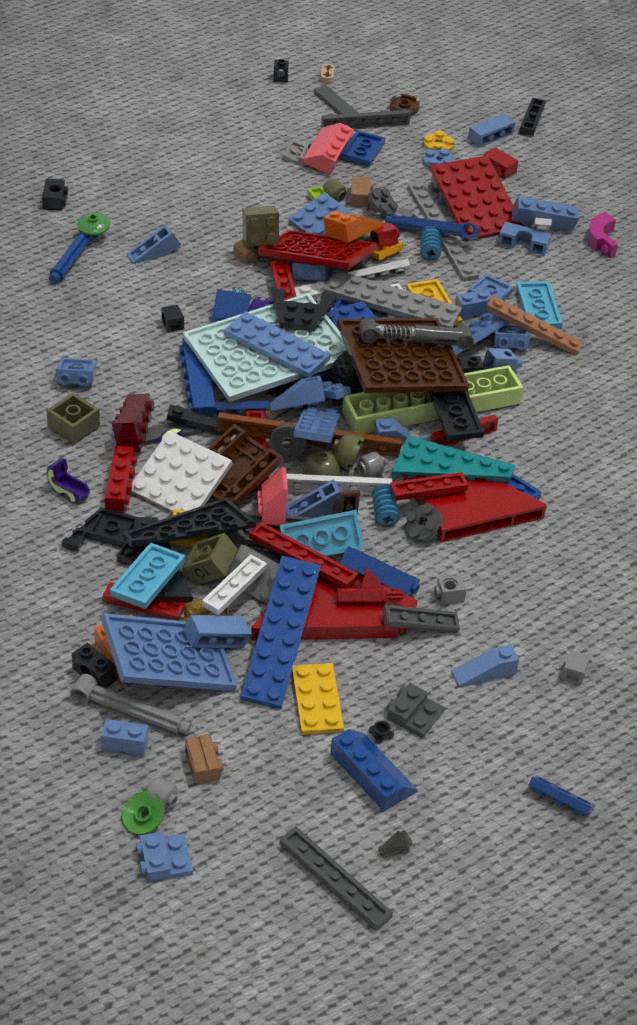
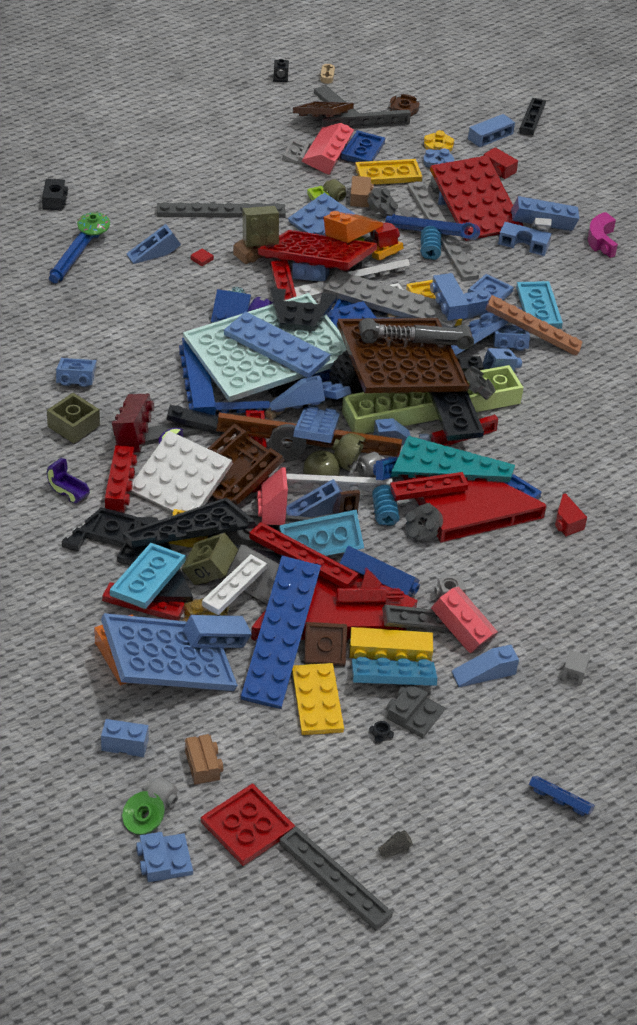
light grey piece [70,674,192,735] -> none
black brick [72,643,116,688] -> none
black brick [161,305,184,333] -> none
blue slope [330,729,418,812] -> none
none -> dark grey plate [157,202,286,218]
none -> red tile [190,248,214,266]
none -> red plate [200,783,296,866]
none -> reddish brown plate [293,101,354,117]
none -> reddish brown tile [304,622,347,666]
none -> yellow brick [349,627,433,662]
none -> dark azure plate [351,657,438,686]
none -> yellow plate [355,159,423,184]
none -> blue plate [373,457,398,480]
none -> medium blue brick [430,273,469,320]
none -> coral slope [431,586,498,653]
none -> dark grey plate [464,366,496,400]
none -> red slope [555,493,587,536]

